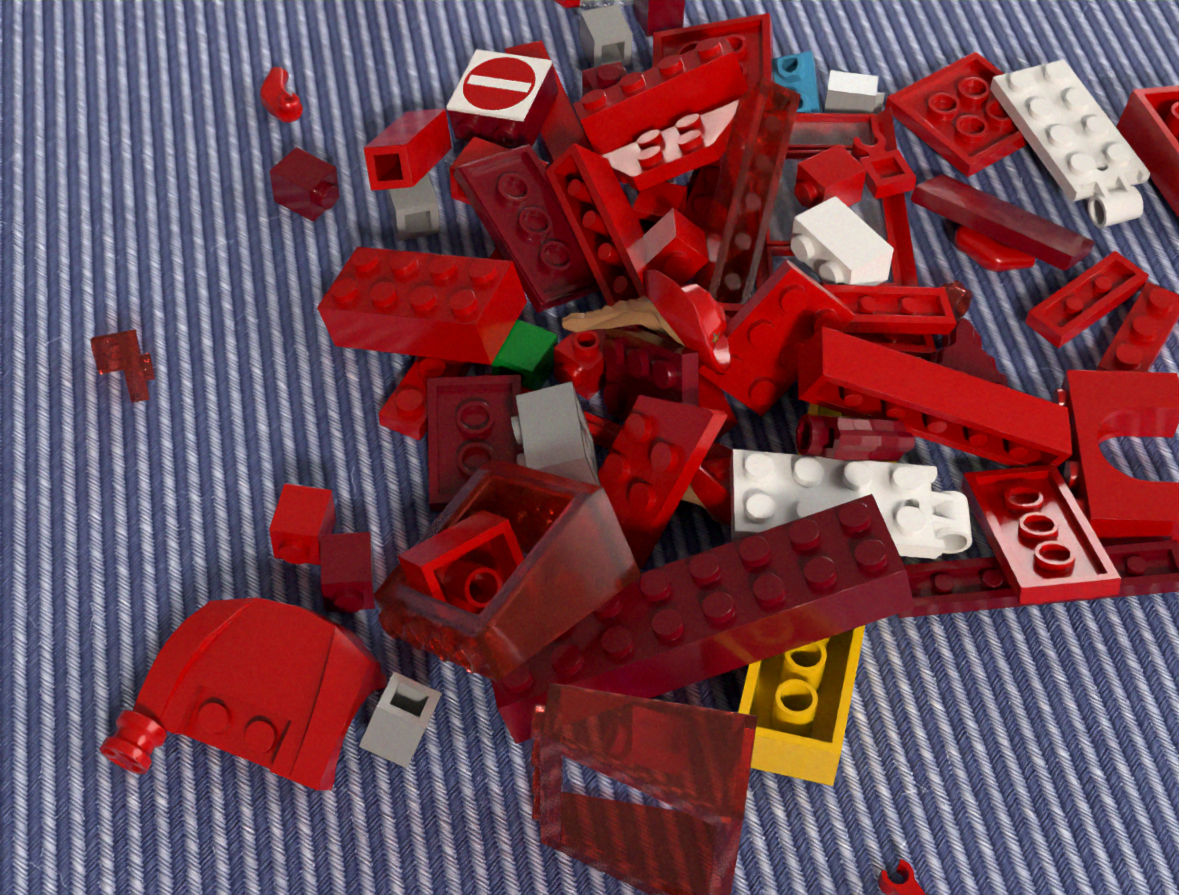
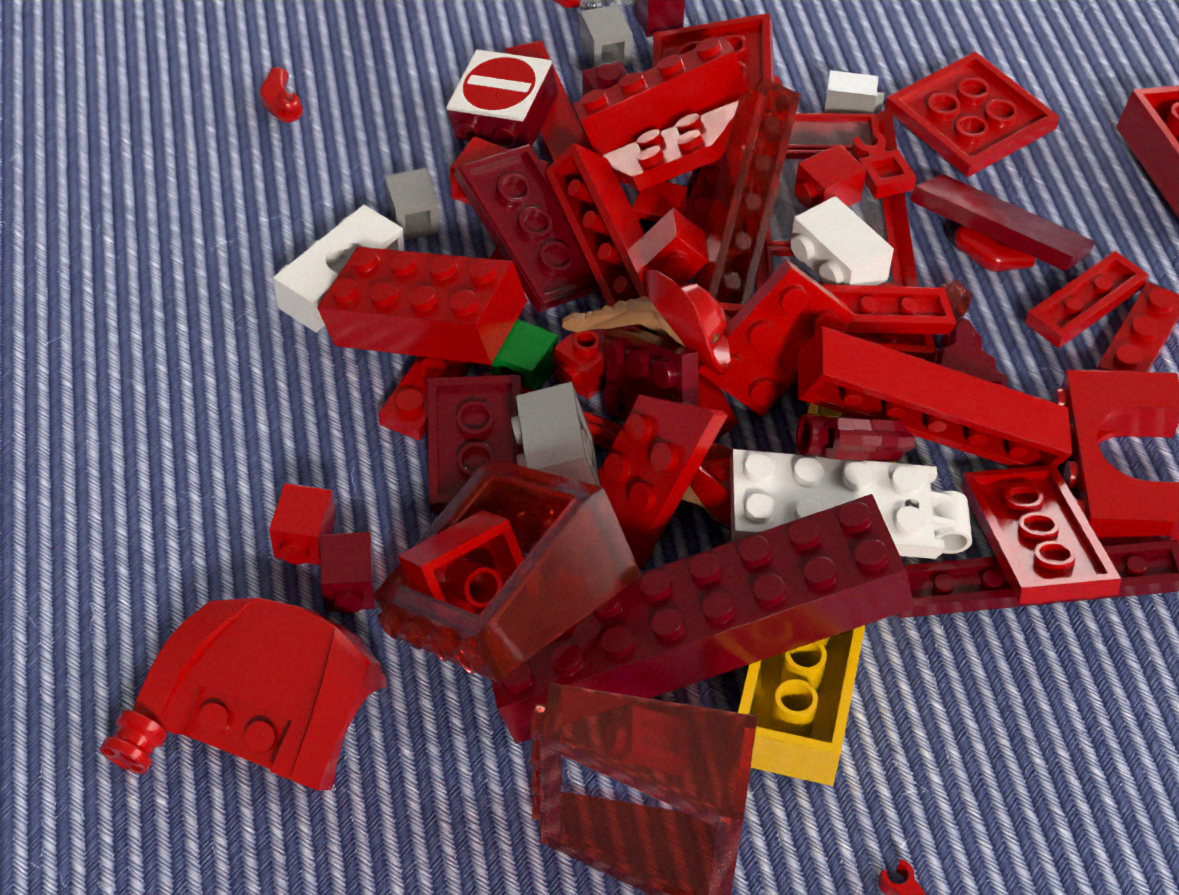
clear red bracket [90,329,155,403] -> none
dark red brick [269,147,340,222] -> none
light grey brick [359,671,442,768] -> none
red brick [363,108,452,191] -> none
dark azure hips [772,51,821,113] -> none
white hinge [990,59,1150,228] -> none
none -> white arch [273,205,405,333]

